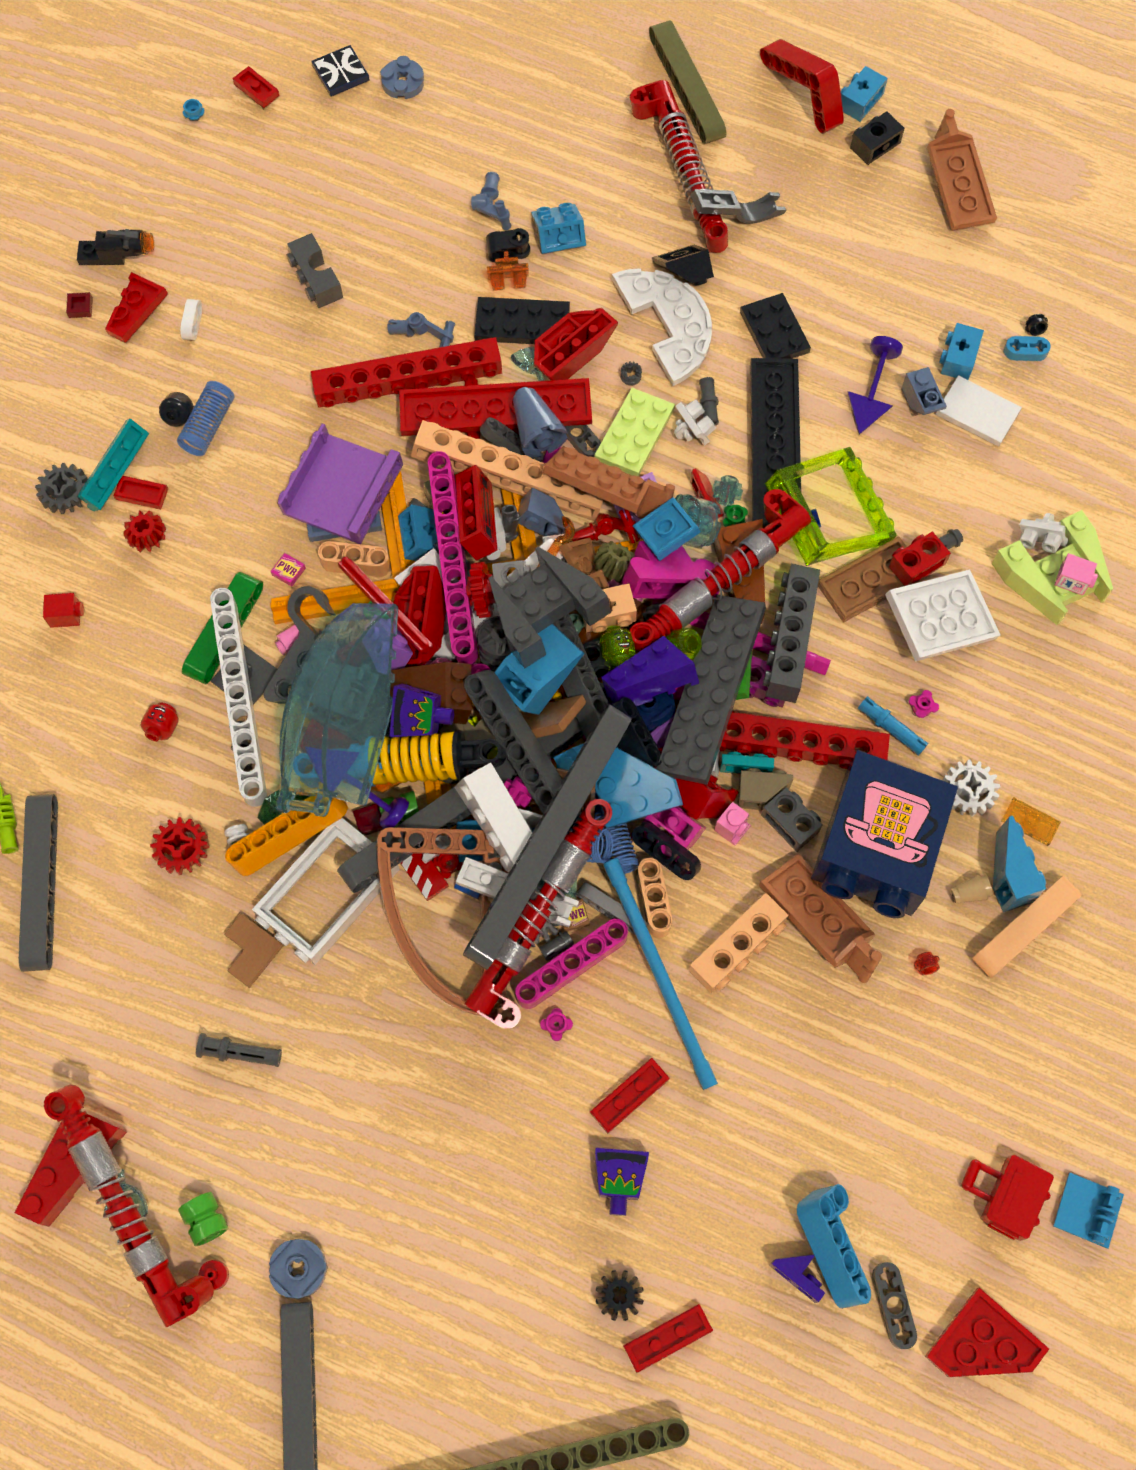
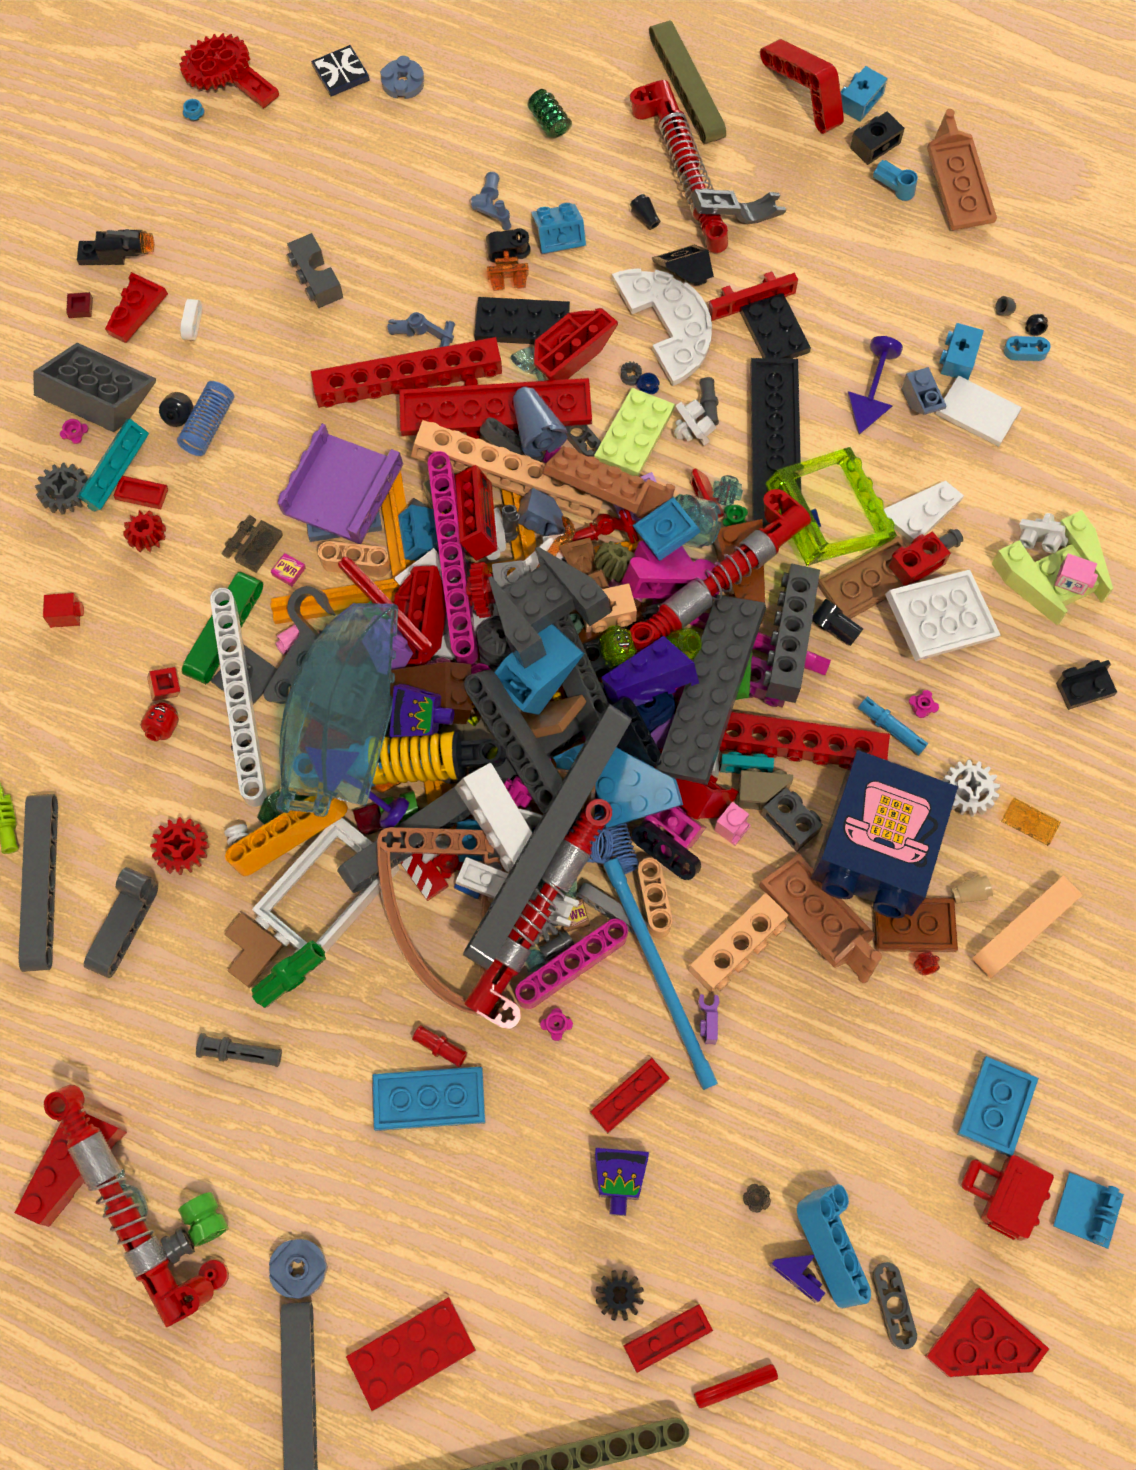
dark azure slope [993,816,1046,913] -> none
none -> dark grey slope [33,343,156,432]
none -> dark pink plate [60,419,88,444]
none -> dark grey beam [84,867,158,978]
none -> red brick [147,667,180,701]
none -> dark grey wheel [161,1227,195,1264]
none -> red gear [179,33,251,90]
none -> clear smoke plate [221,515,283,573]
none -> green piece [251,940,326,1008]
none -> red plate [346,1297,476,1411]
none -> dark azure tile [373,1067,485,1131]
none -> red pin [412,1025,468,1067]
none -> clear light blue hinge [524,949,547,972]
none -> clear green piece [527,89,572,138]
none -> black cone [630,194,661,230]
none -> clear blue plate [637,373,660,394]
none -> red axle [694,1364,778,1409]
none -> medium lavender plate [698,994,719,1045]
none -> red hinge [709,271,798,321]
none -> clear smoke plate [743,1184,771,1213]
none -> black piece [812,599,863,646]
none -> dark azure piece [873,160,918,201]
none -> dark orange tile [873,898,958,952]
none -> white wing [878,480,964,543]
none -> dark azure plate [957,1056,1039,1157]
none -> dark grey hinge [995,296,1017,316]
none -> black bracket [1056,660,1117,710]

